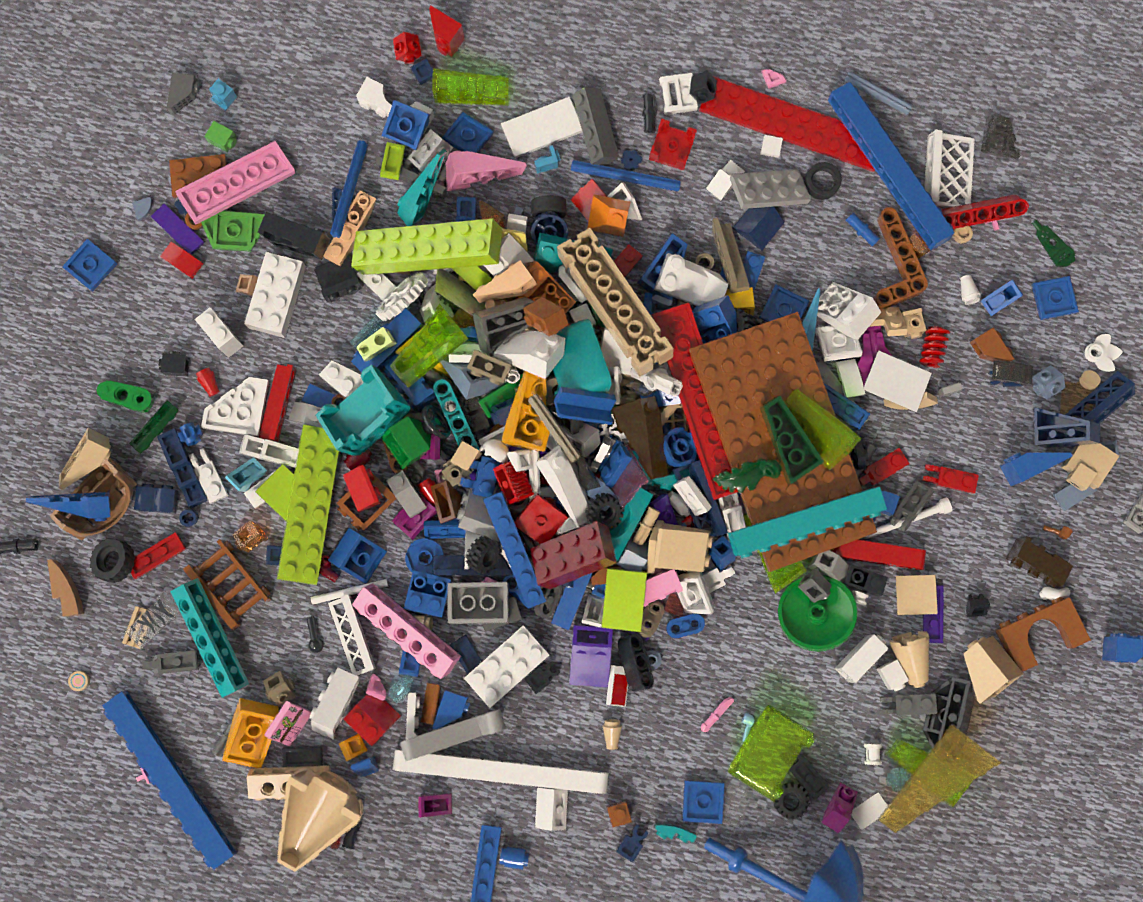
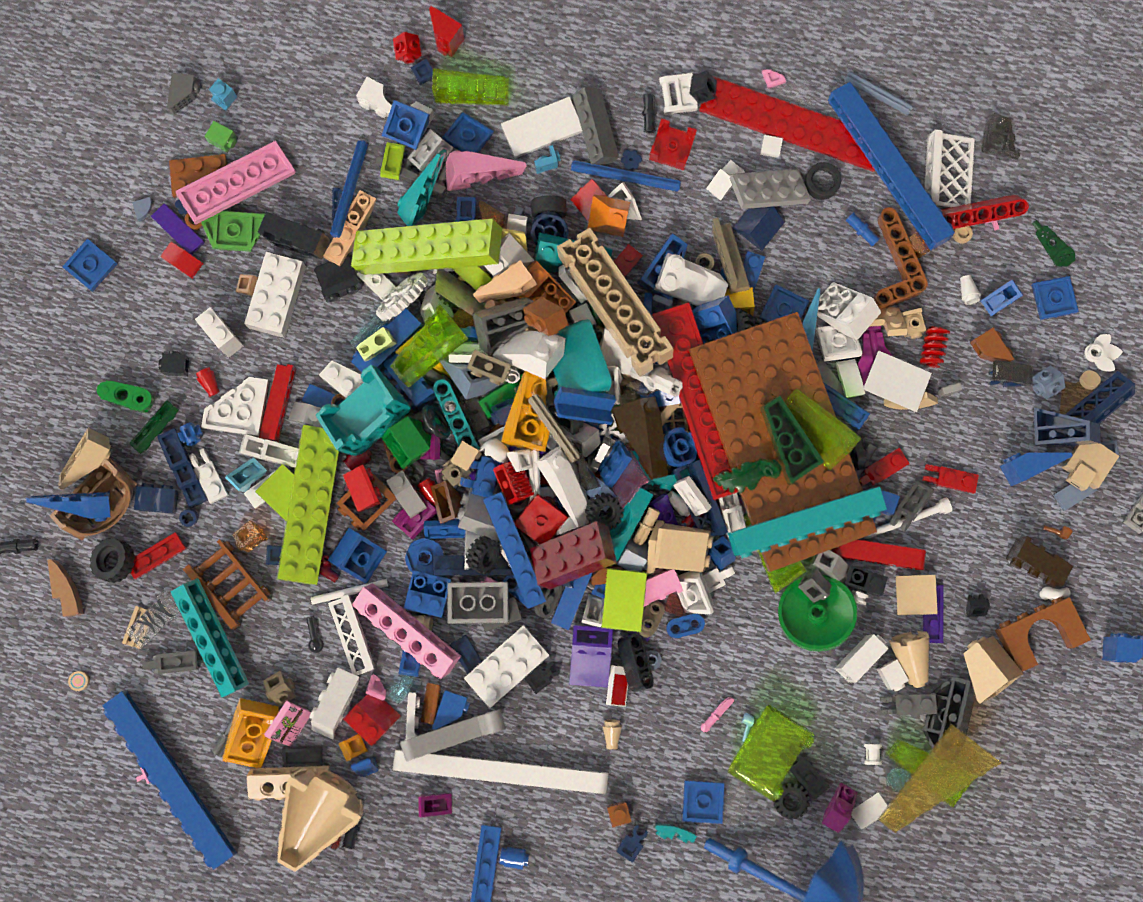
white panel [535,788,568,831] -> none

